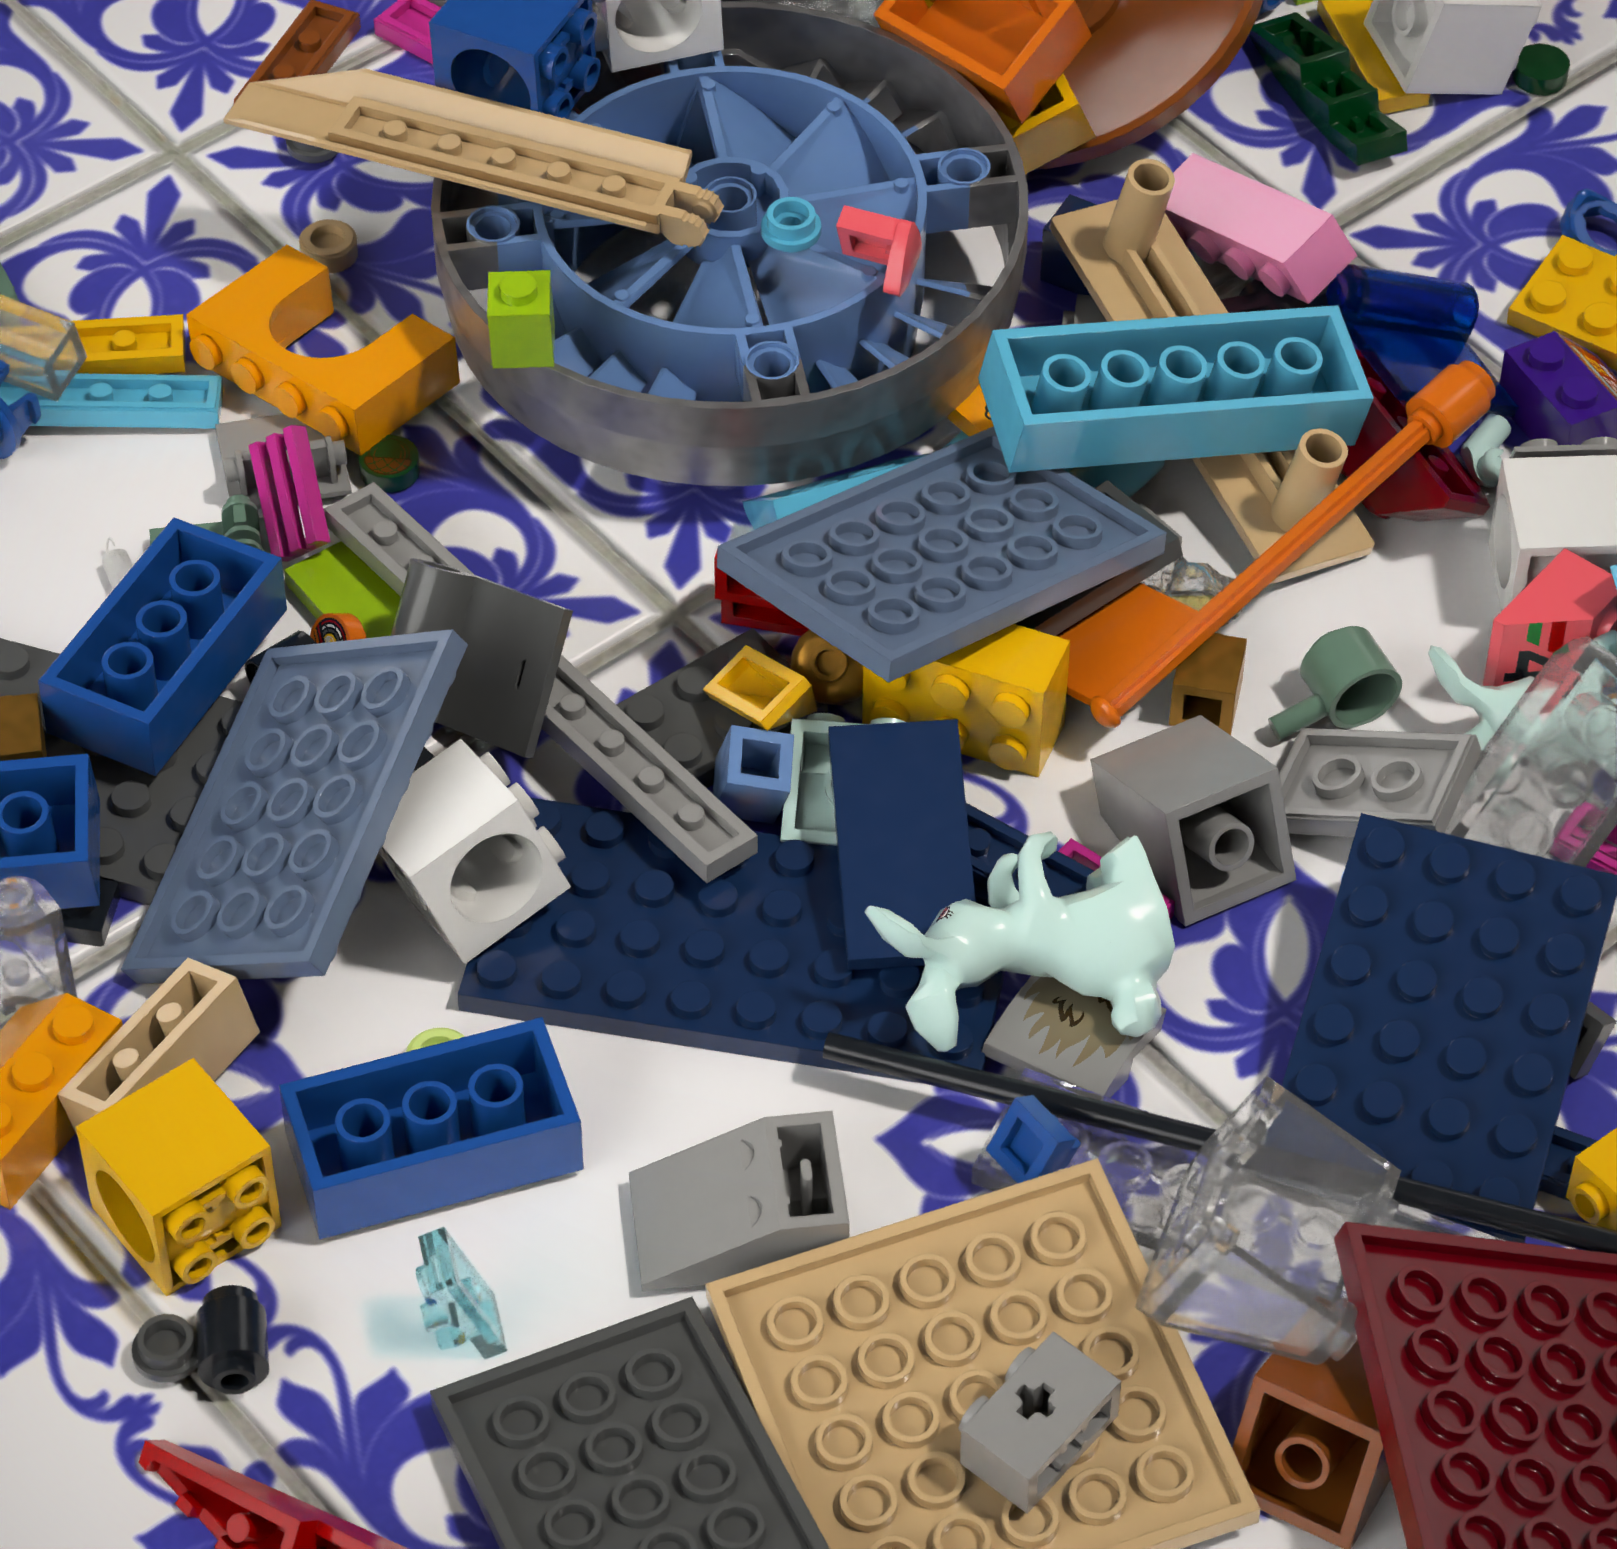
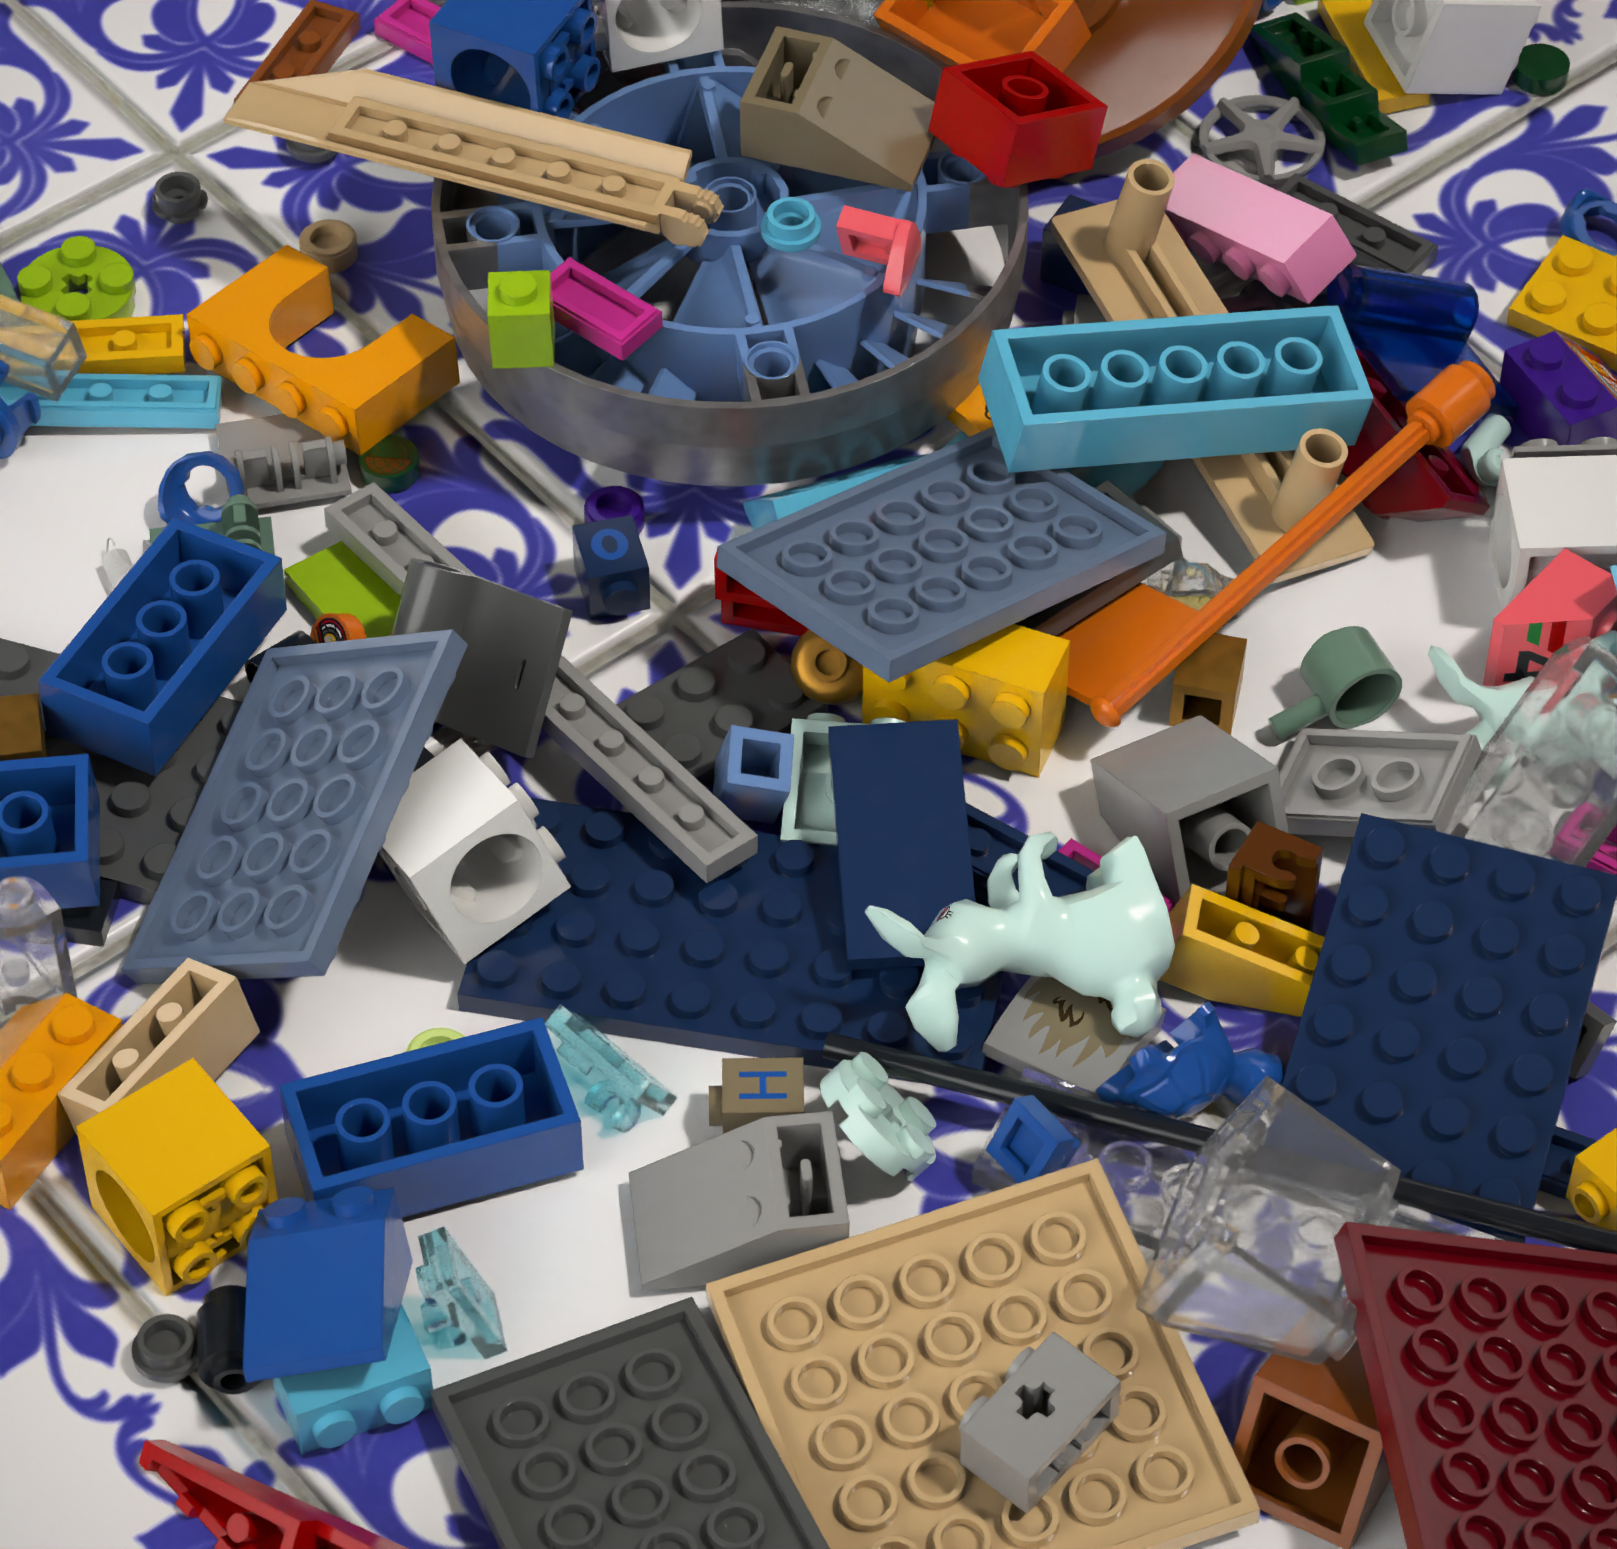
dark pink tile [248,425,331,562] -> none
yellow slope [703,645,817,731] -> none
none -> lime plate [17,236,136,323]
none -> dark grey plate [152,172,208,224]
none -> blue piece [158,451,245,524]
none -> blue slope [243,1186,413,1382]
none -> medium azure brick [272,1303,433,1455]
none -> clear light blue plate [545,1004,678,1133]
none -> dark pink tile [551,257,663,361]
none -> dark blue brick [572,515,651,620]
none -> dark purple tile [584,486,645,535]
none -> dark tan brick [709,1058,804,1134]
none -> dark tan slope [740,26,936,192]
none -> light aqua plate [820,1052,936,1181]
none -> red brick [928,51,1108,188]
none -> blue animal [1095,1001,1285,1119]
none -> yellow slope [1159,884,1325,1017]
none -> light grey wheel [1199,95,1325,184]
none -> reddish brown hinge [1225,821,1324,932]
none -> dark grey tile [1278,173,1438,291]

